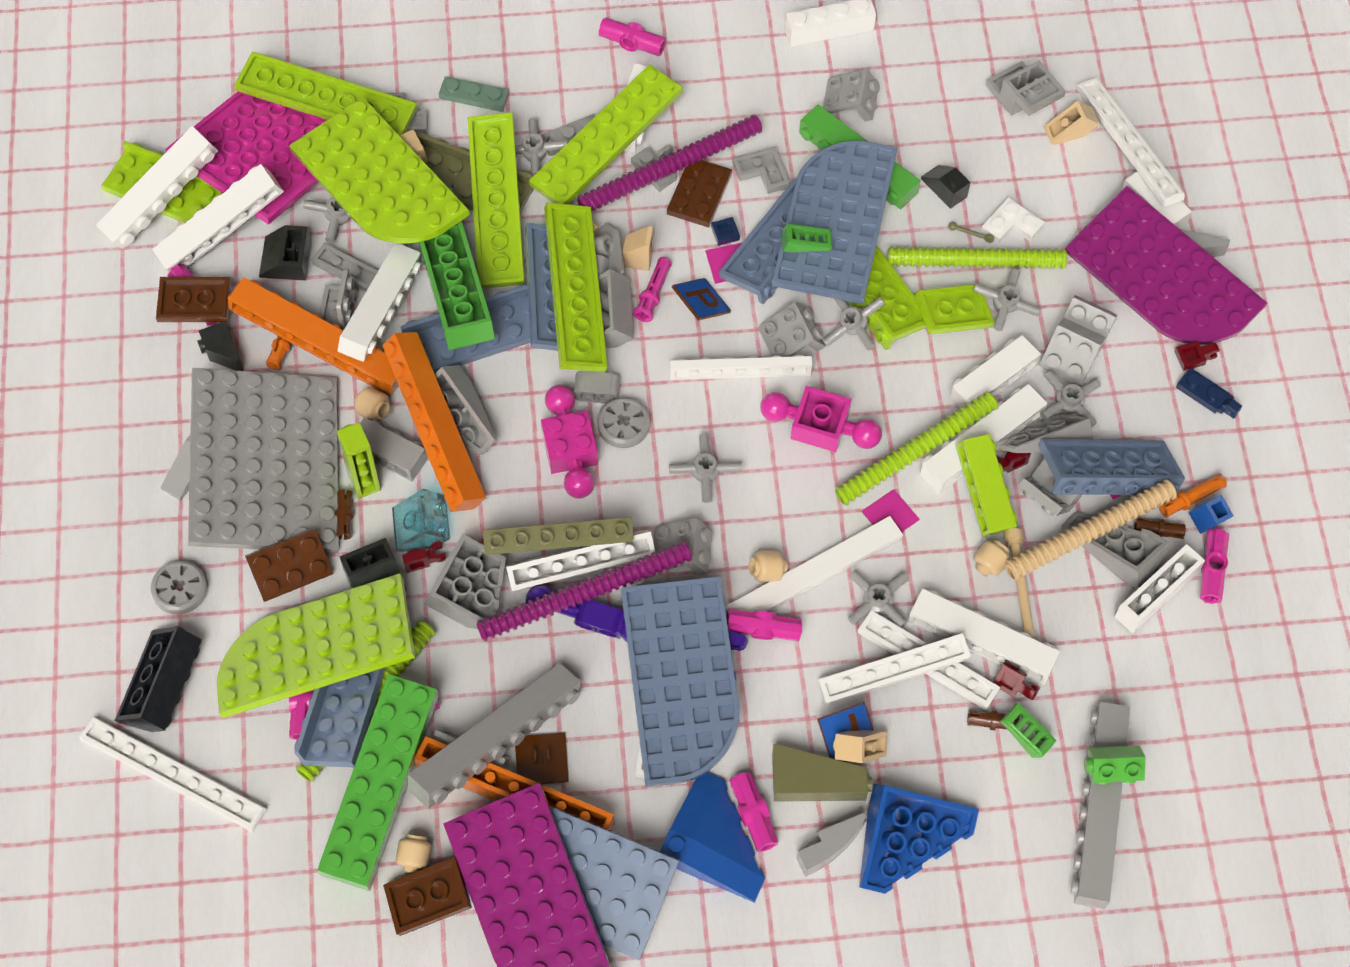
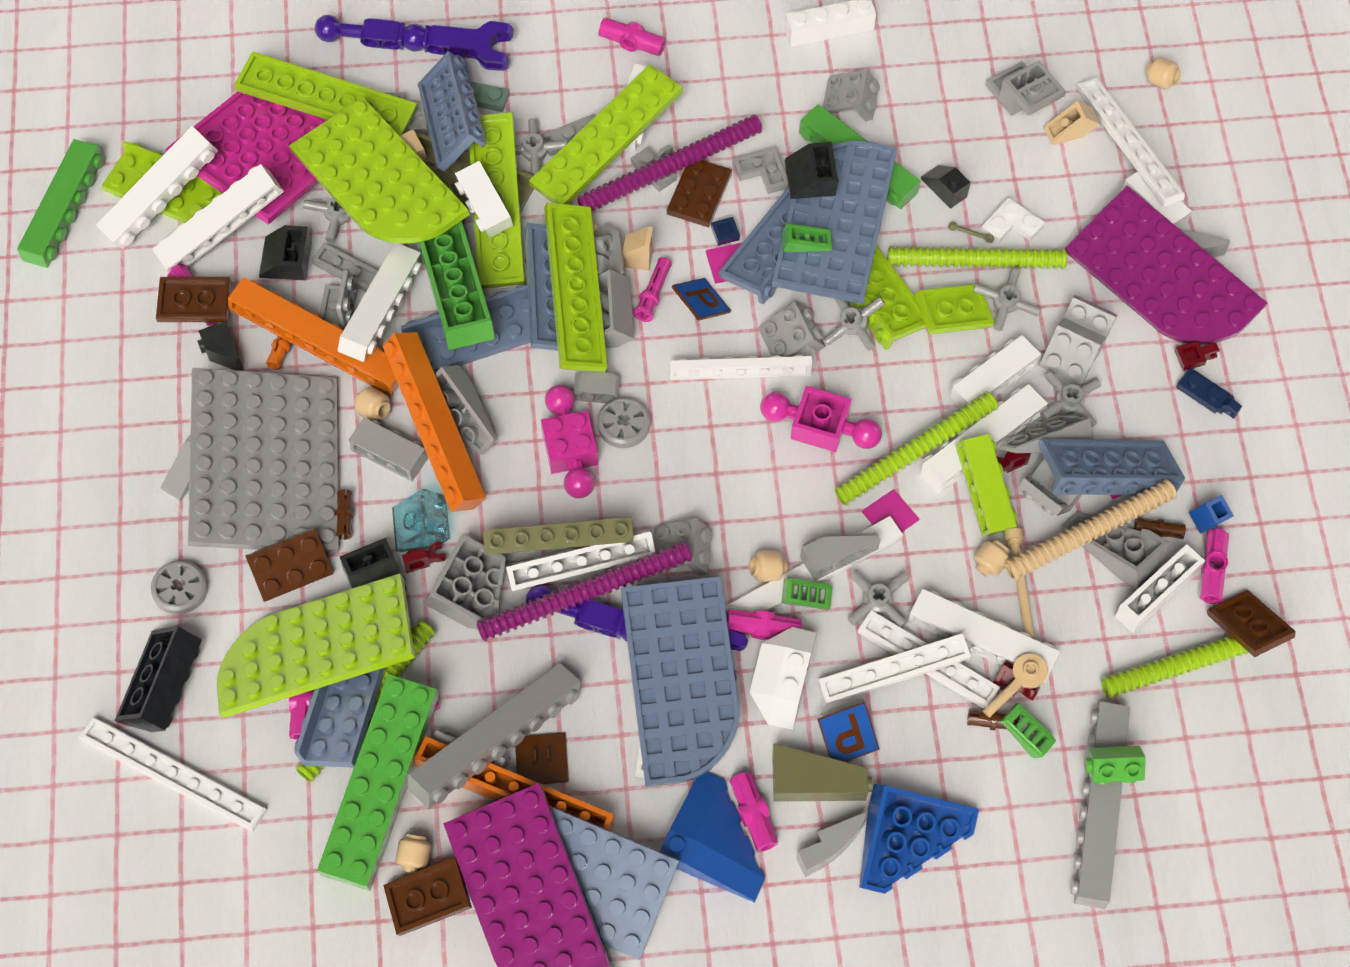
lime brick [336,422,381,499] -> none
light grey bar [669,434,742,503] -> none
tan slope [833,730,887,763] -> none
orange pin [1159,473,1227,518] -> none
none -> bright green brick [17,139,104,268]
none -> dark purple piece [315,14,514,71]
none -> sand blue bracket [418,51,487,172]
none -> white brick [454,161,513,238]
none -> white wedge [749,627,817,731]
none -> bright green slope [781,578,833,610]
none -> pearl dark grey slope [785,142,838,199]
none -> light grey slope [800,535,880,581]
none -> tan piece [983,653,1048,718]
none -> lime piece [1101,636,1249,698]
none -> tan head [1146,57,1181,89]
none -> reddish brown tile [1207,590,1296,657]

